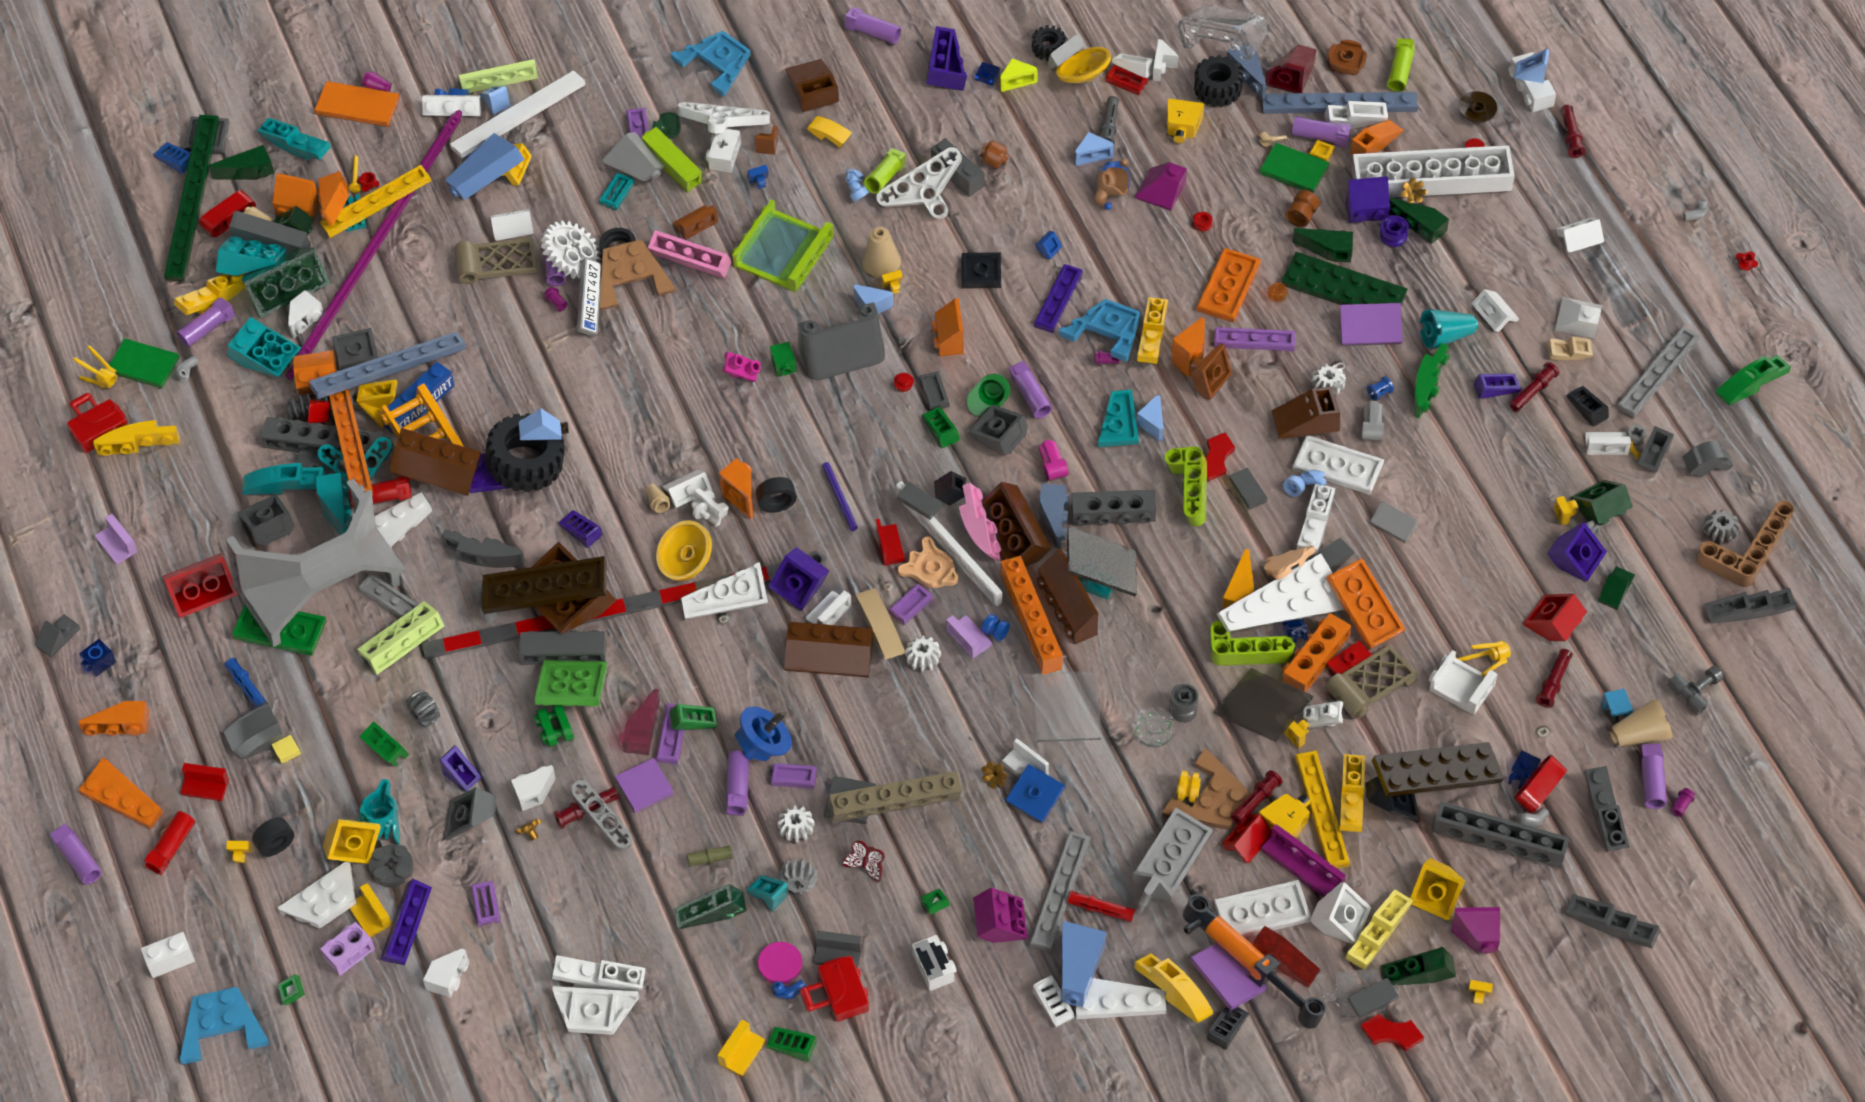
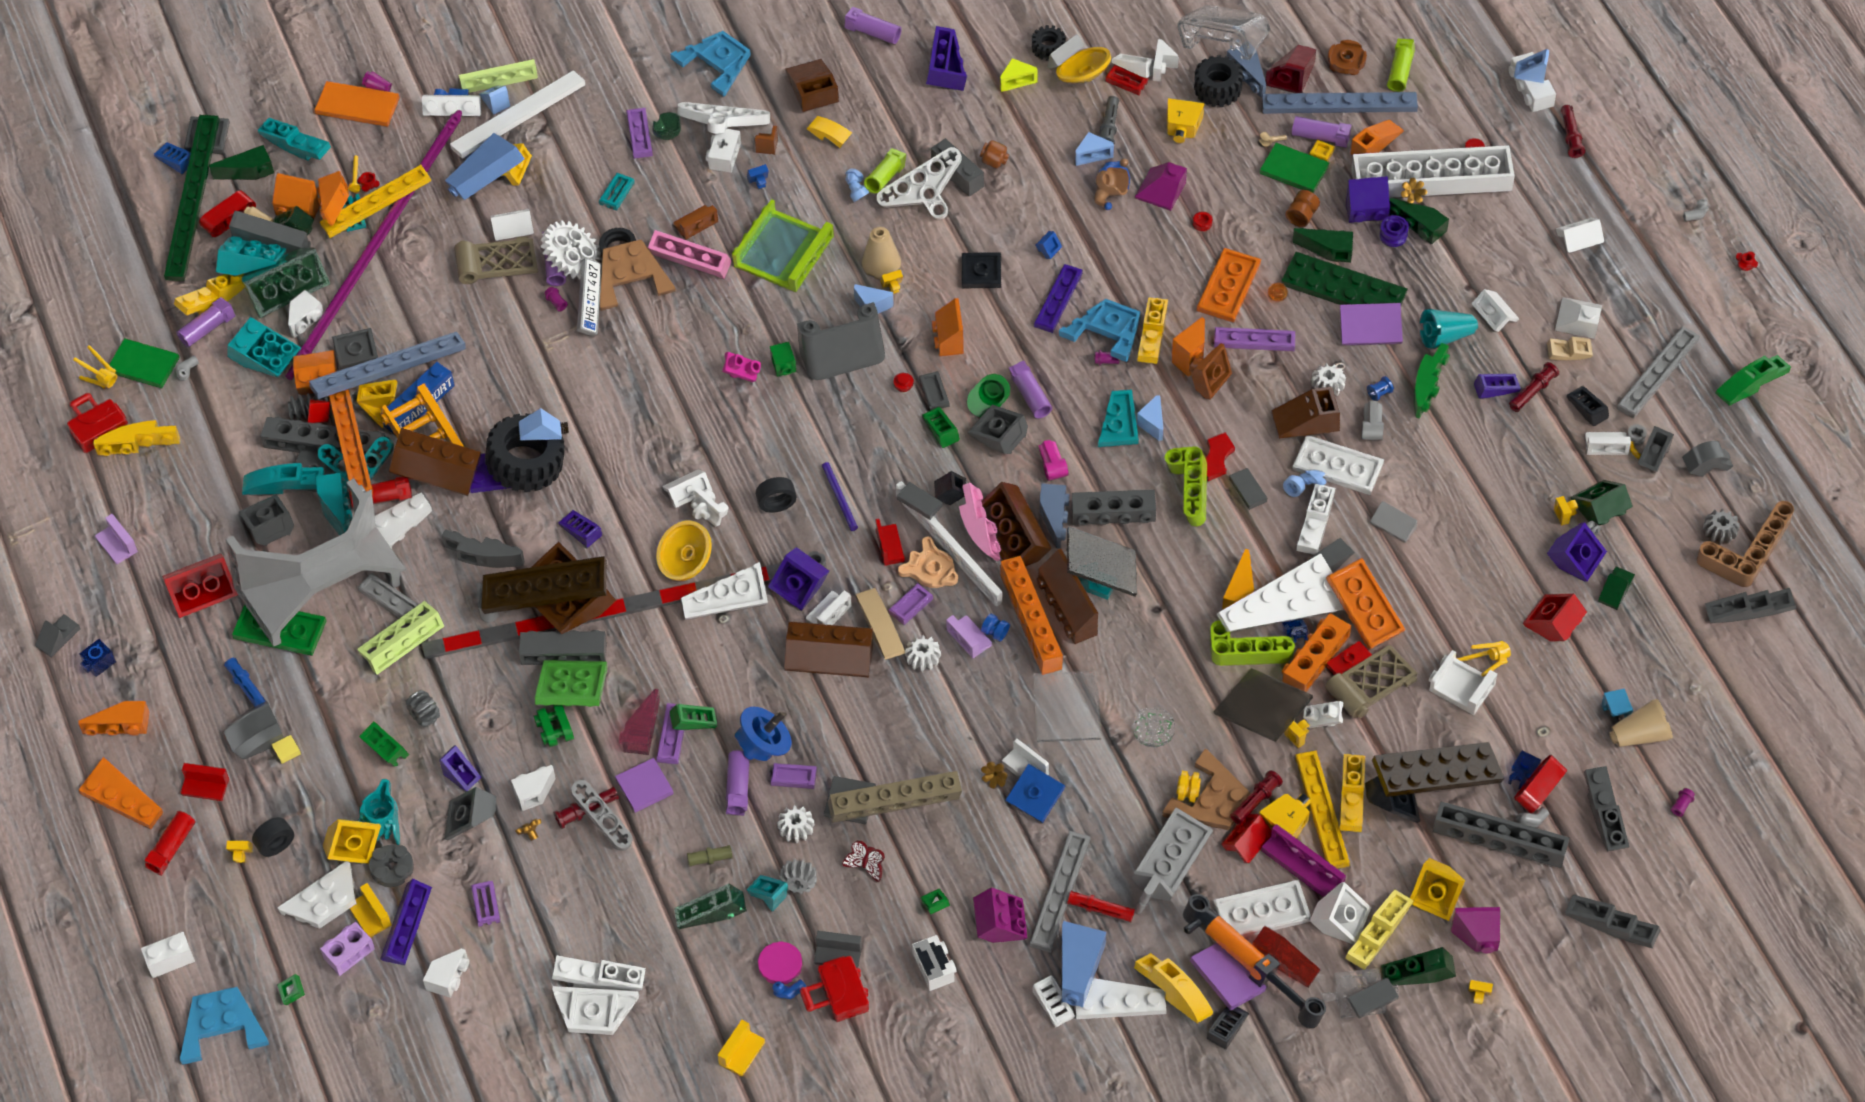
medium lavender piece [50,823,102,884] -> none
light grey slope [602,132,665,181] -> none
lime brick [641,127,702,193] -> none
tan cone [645,484,670,513] -> none
orange slope [719,458,754,519] -> none
green slope [766,1027,817,1062] -> none
clear blue plate [975,62,1000,86] -> none
dark grey wheel [1170,684,1198,723] -> none
light nougat tile [1264,545,1315,580] -> none
white slope [1324,101,1388,129] -> none
red tile [1360,1013,1424,1051] -> none
dark brown dish [1458,91,1497,123] -> none
dark red pin [1535,648,1573,708] -> none
medium lavender piece [1641,744,1667,809] -> none
dark grey bar [1668,666,1724,715] -> none

